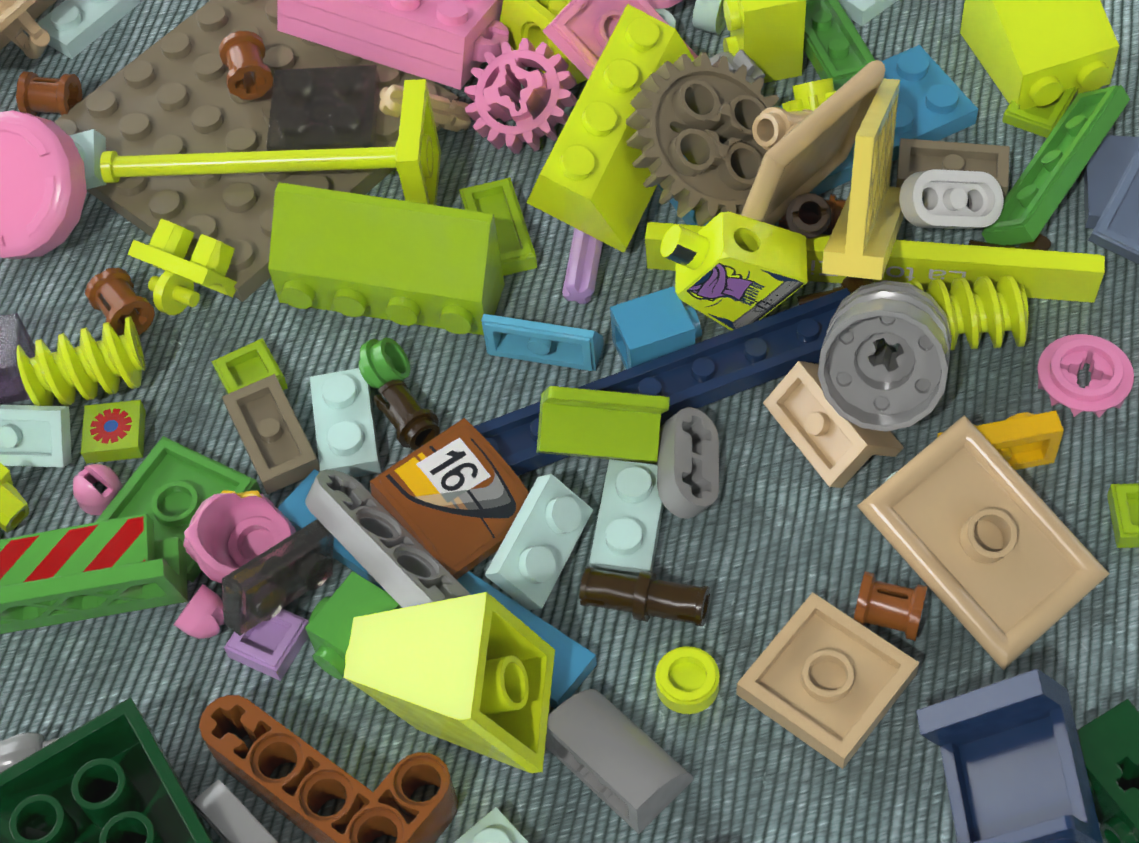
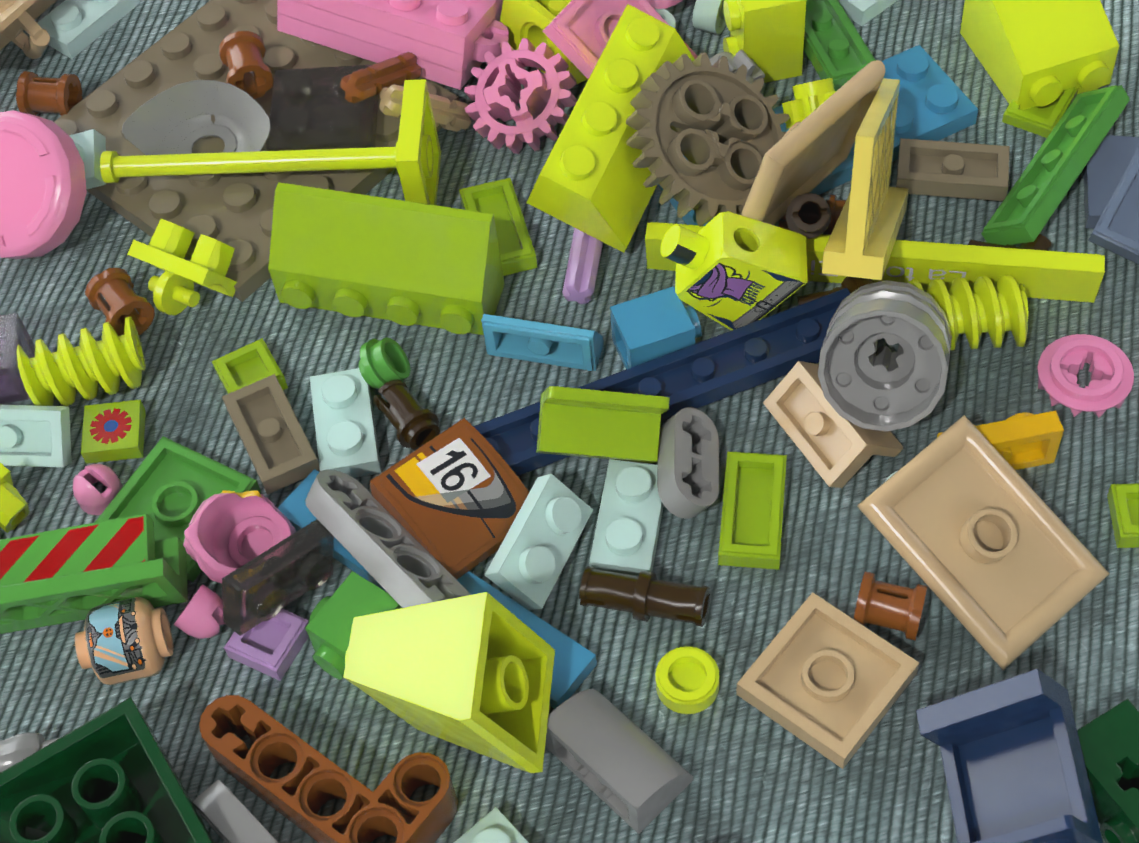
tan pin [752,107,813,151] -> none
white plate [899,169,1004,229] -> none
none -> head [75,597,173,685]
none -> light grey piece [122,80,271,155]
none -> dark orange axle [340,52,422,104]
none -> lime tile [718,451,787,570]

